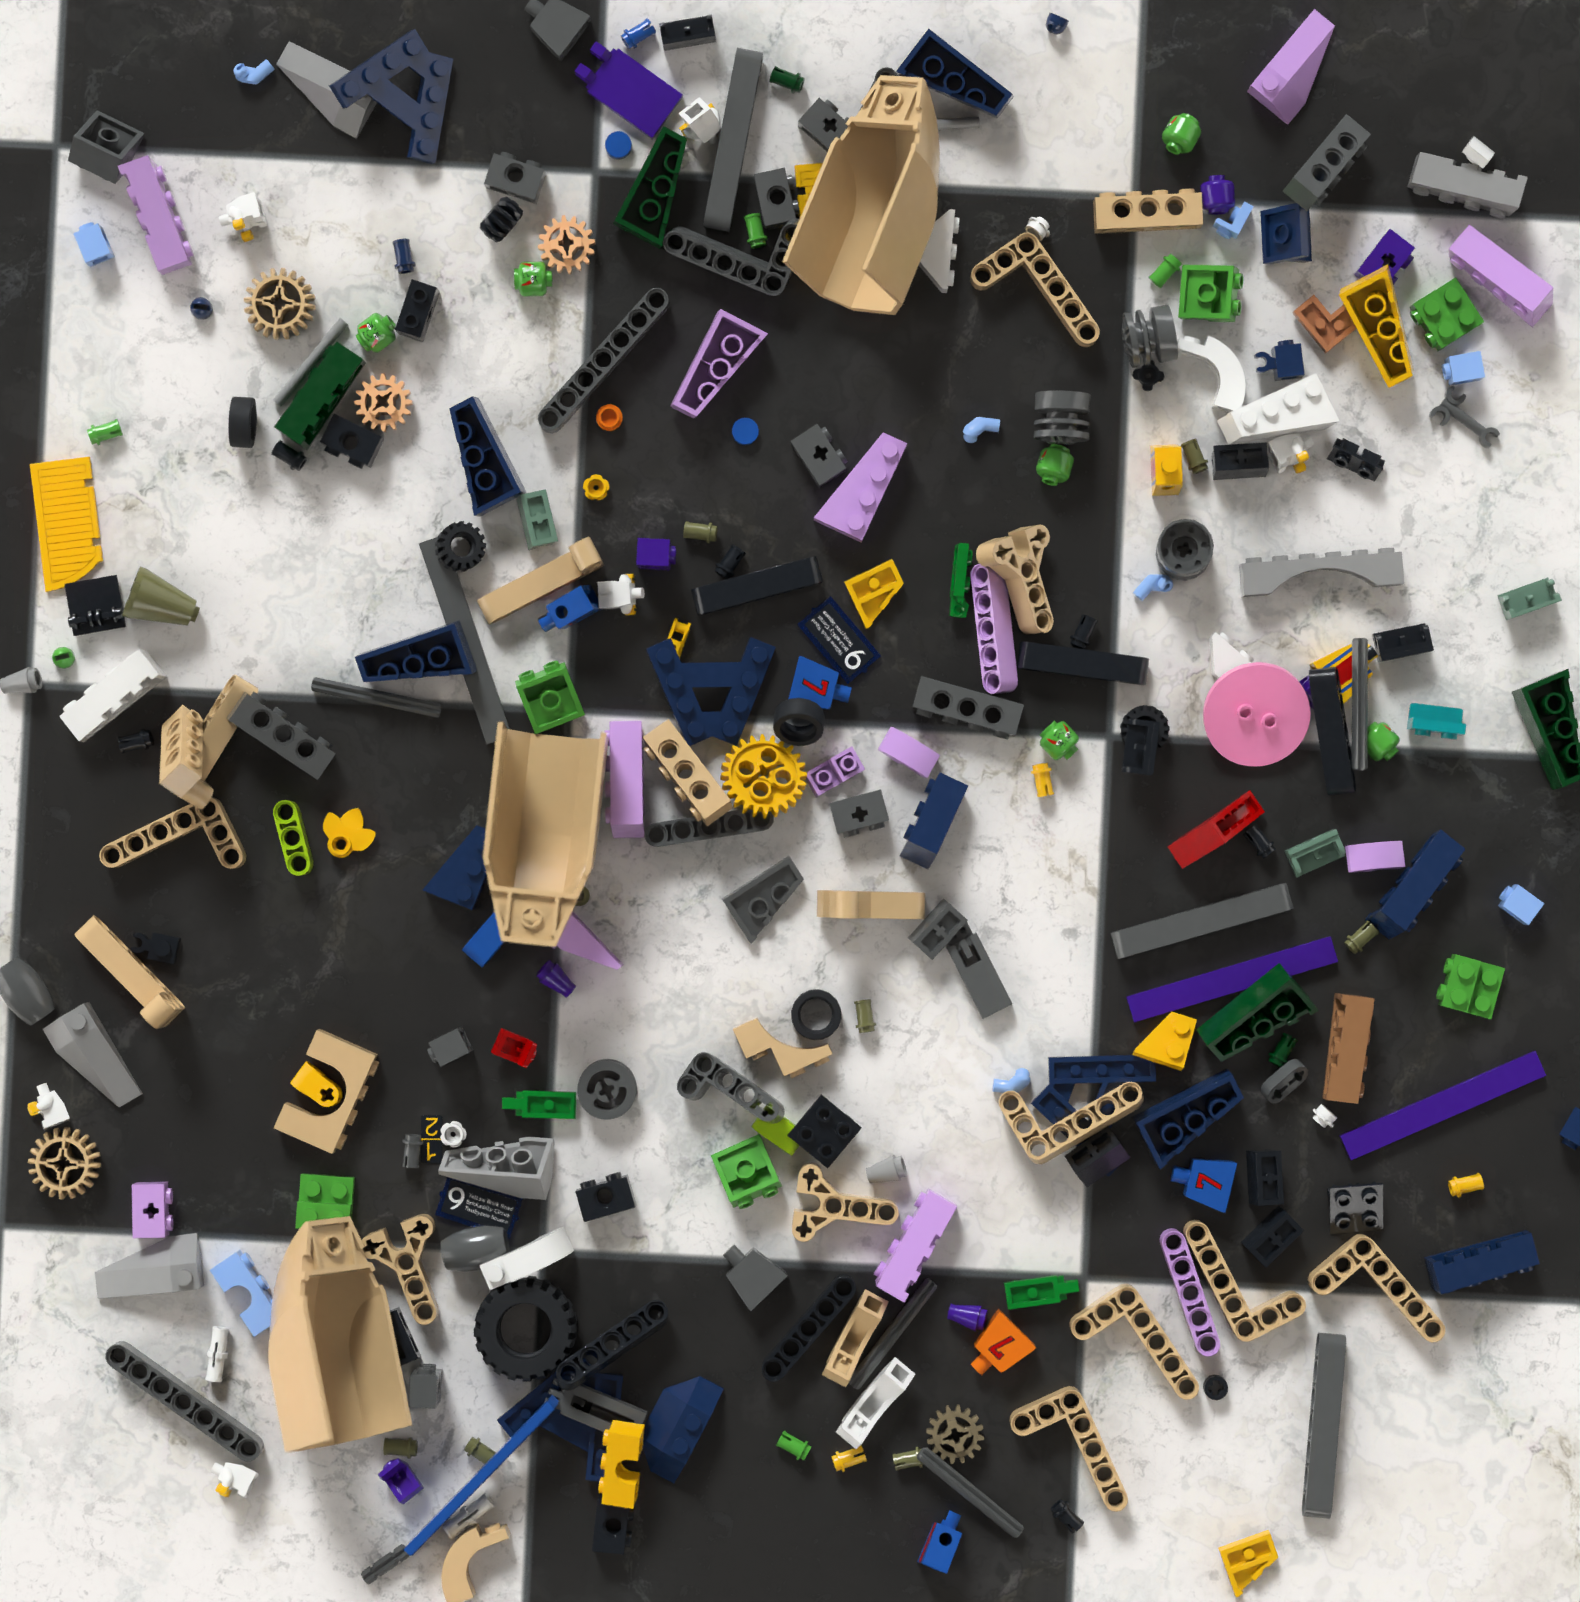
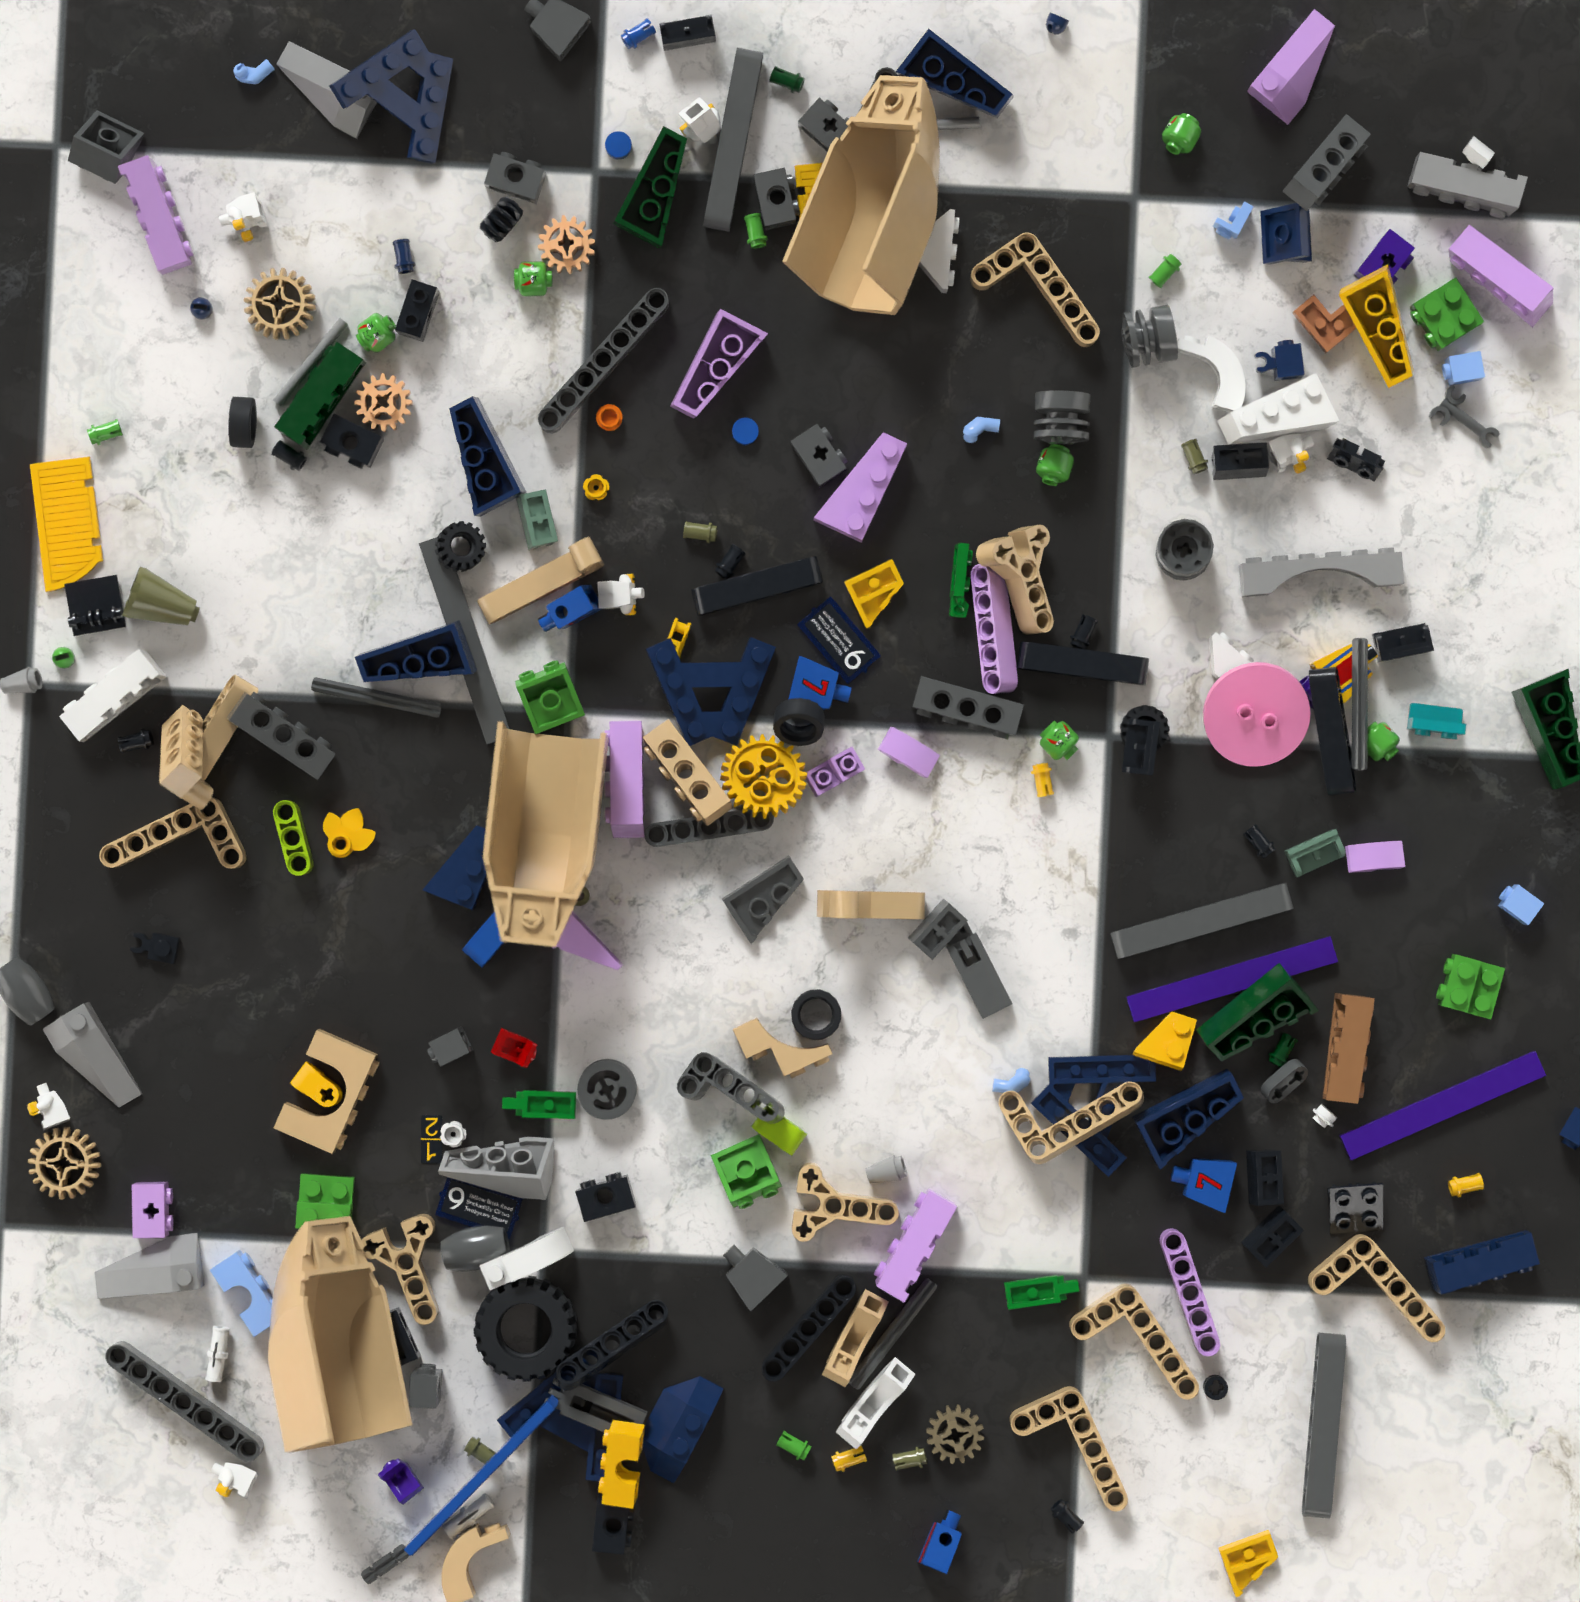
light blue brick [73,222,115,267] -> none
tan beam [74,915,185,1029] -> none
olive pin [383,1437,418,1459] -> none
dark grey pin [402,1134,424,1168] -> none
dark purple cone [536,960,576,998] -> none
dark purple tile [574,41,683,139] -> none
dark purple brick [636,538,676,570] -> none
dark grey beam [663,218,800,296] -> none
black hinge [787,1094,862,1169] -> none
dark grey brick [829,789,889,838] -> none
olive pin [854,999,876,1033] -> none
dark blue wedge [900,772,968,869] -> none
dark grey axle [917,1447,1024,1538] -> none
dark purple cone [947,1304,988,1332] -> none
orange torso [971,1309,1036,1375] -> none
white plate [1025,217,1050,241] -> none
black hinge [1065,1126,1131,1187] -> none
tan brick [1093,189,1203,234] -> none
black plate [1132,360,1164,391] -> none
light blue arm [1133,574,1173,601] -> none
yellow torso [1150,444,1183,496] -> none
red arch [1168,790,1265,869] -> none
bright green plate [1178,265,1244,322] -> none
tan beam [1183,1220,1306,1342] -> none
dark purple head [1200,175,1235,215] -> none
olive pin [1344,921,1379,954] -> none
dark blue wedge [1365,829,1465,940] -> none
sand green hinge [1497,578,1562,620] -> none

